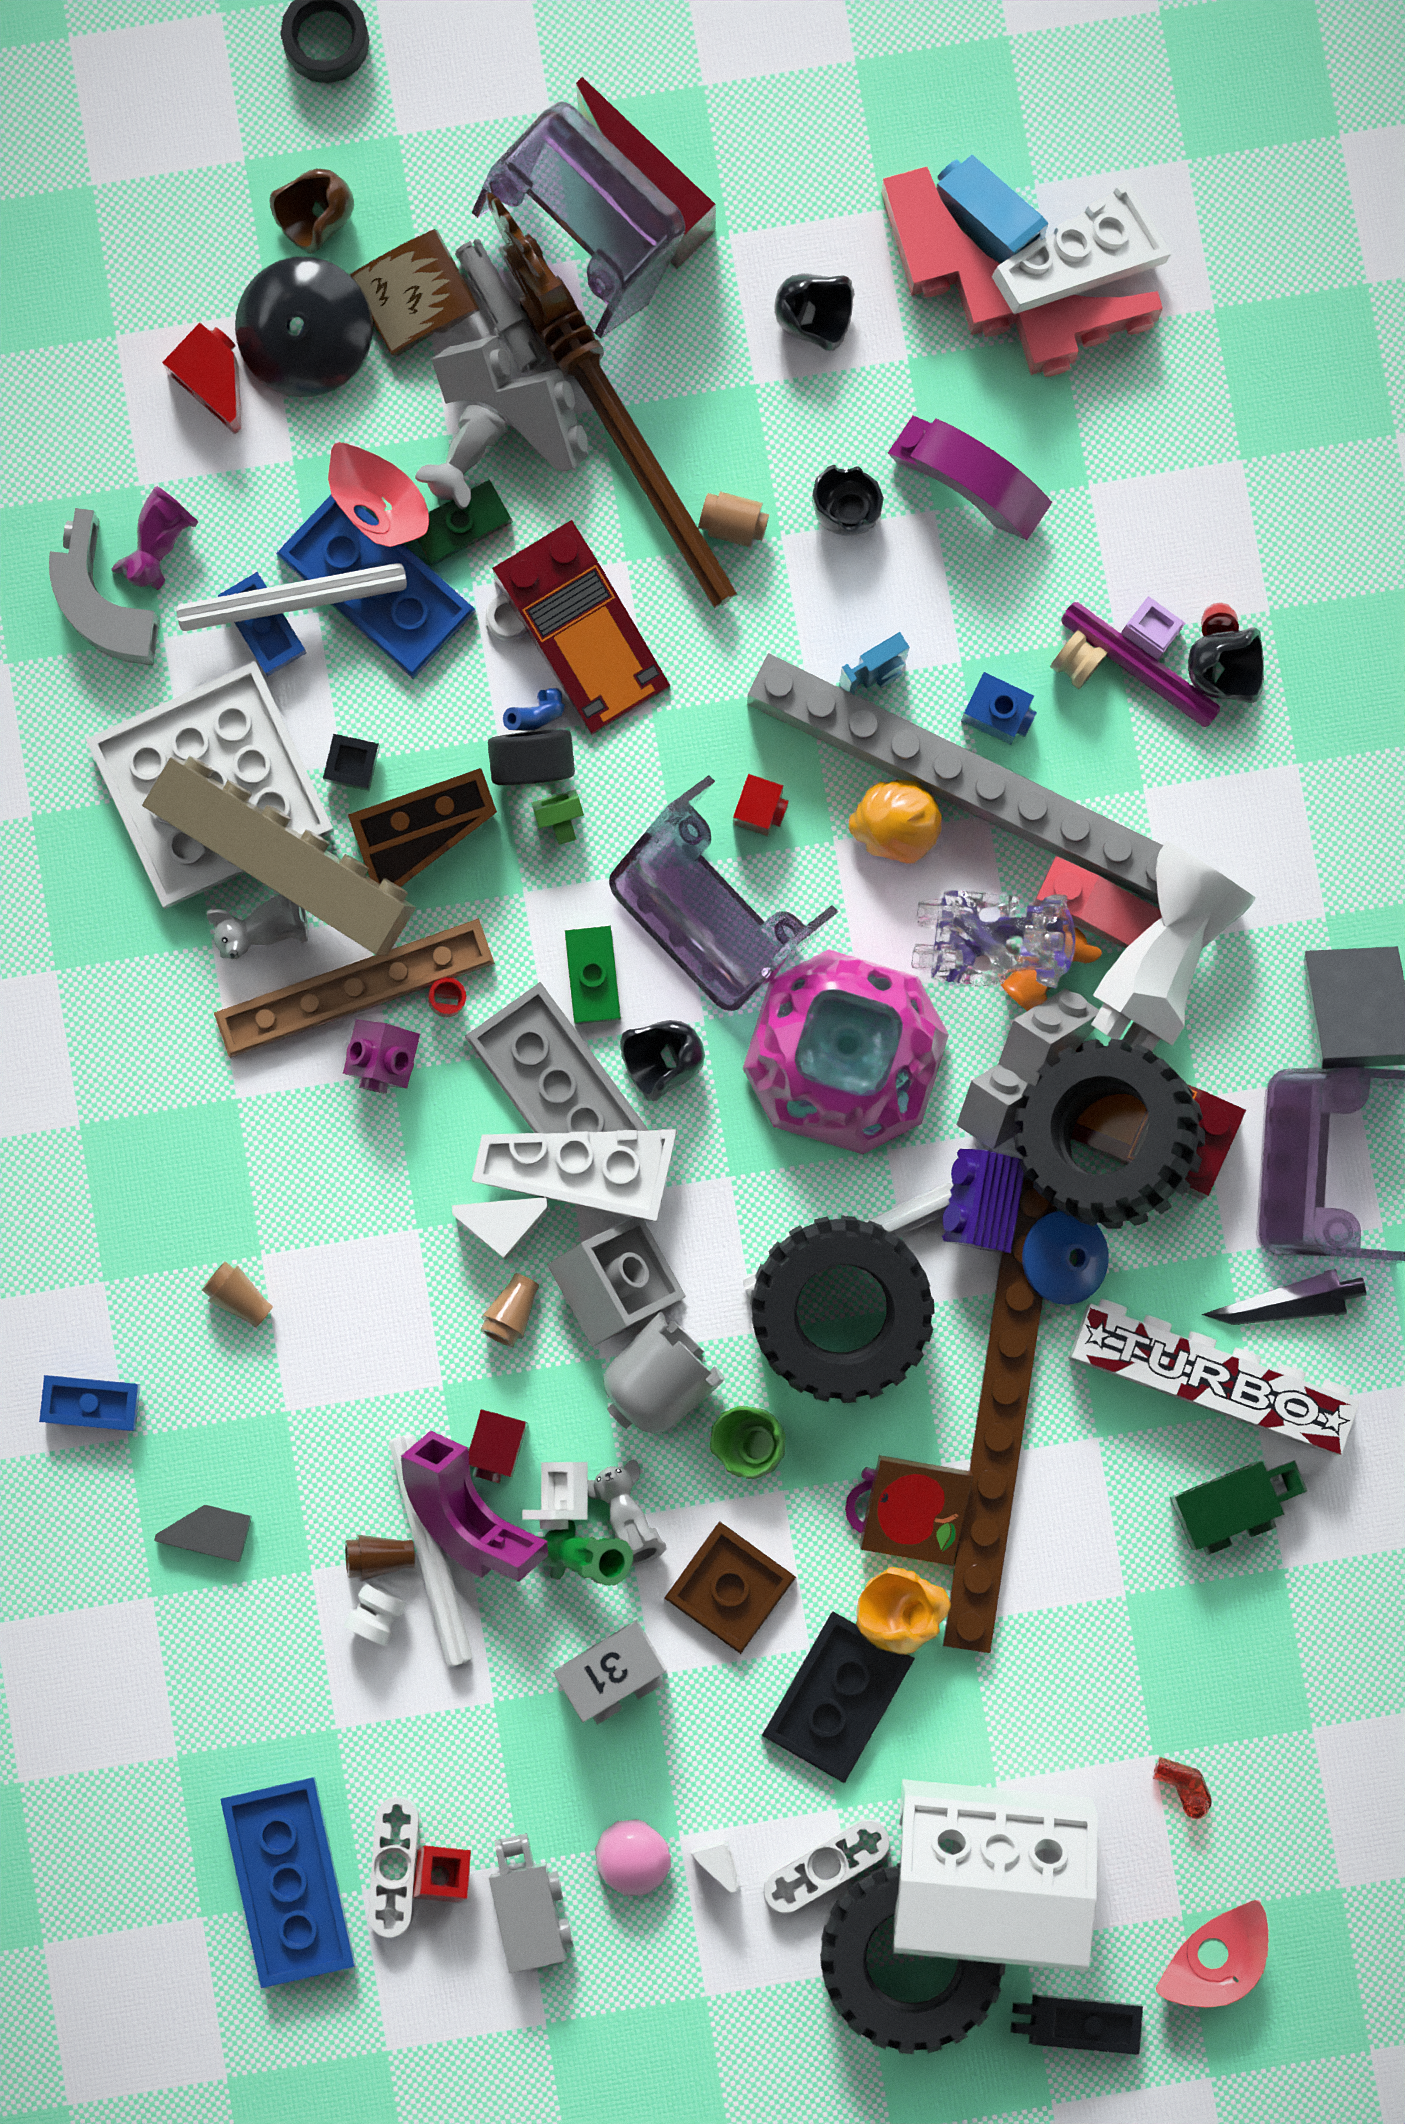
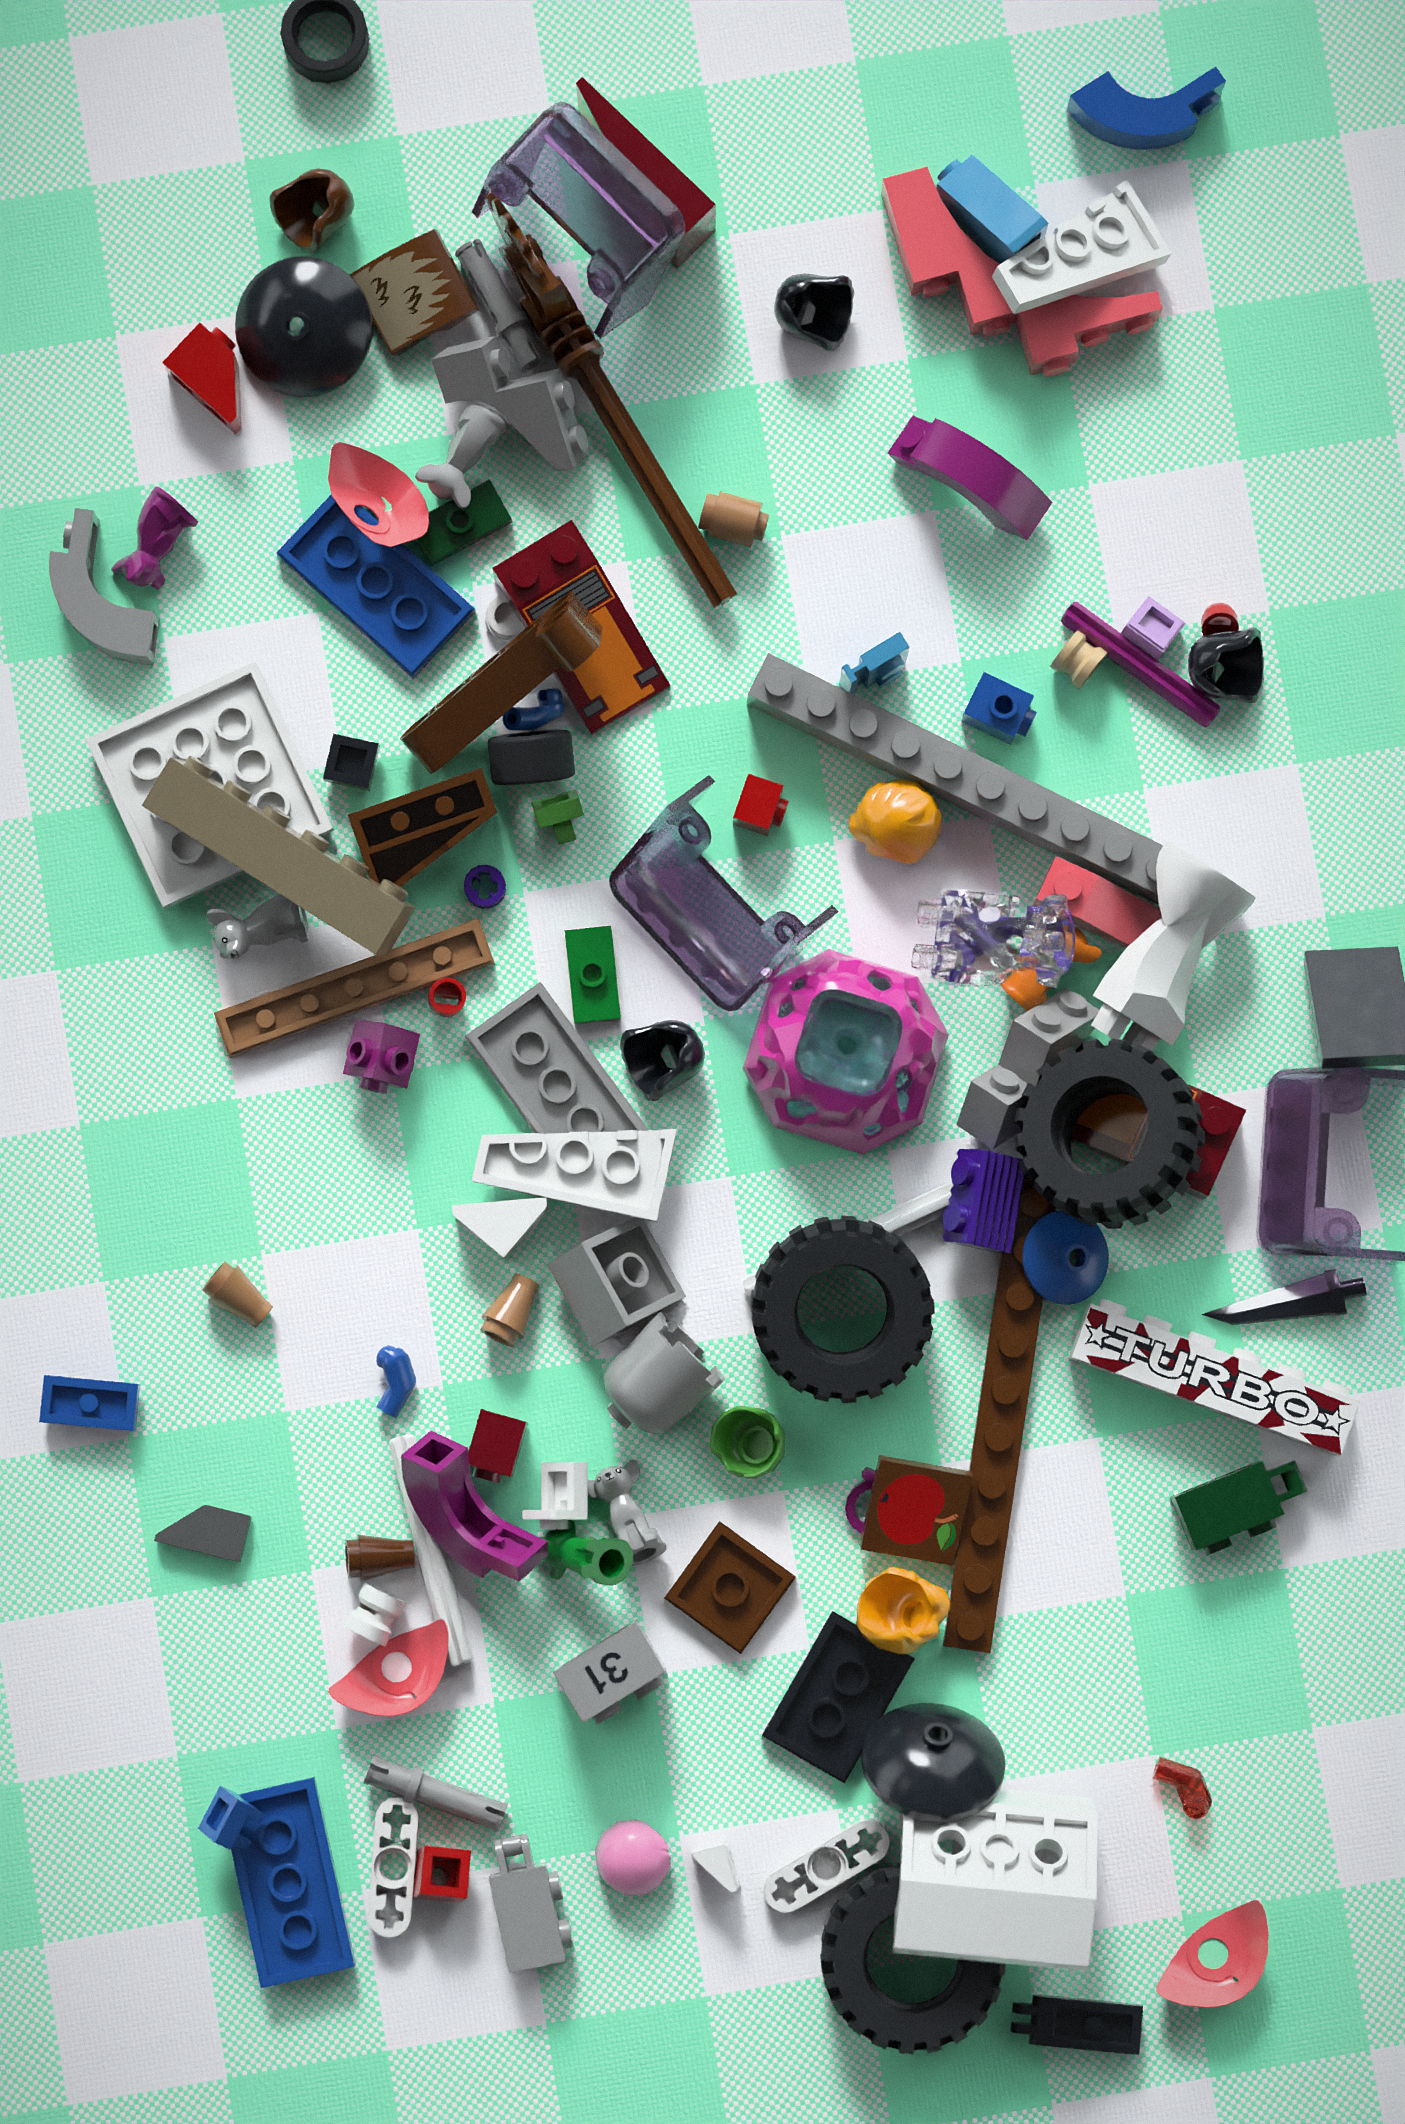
white axle [176,563,407,632] -> none
blue plate [218,571,307,677] -> none
black hair [812,465,884,536] -> none
none -> blue tile [198,1785,265,1850]
none -> coral piece [328,1619,449,1716]
none -> light grey pin [363,1755,509,1832]
none -> blue arm [376,1345,416,1419]
none -> reddish brown beam [400,592,603,774]
none -> dark purple bush [464,865,506,909]
none -> black dish [861,1703,1006,1822]
none -> blue arch [1066,66,1226,150]

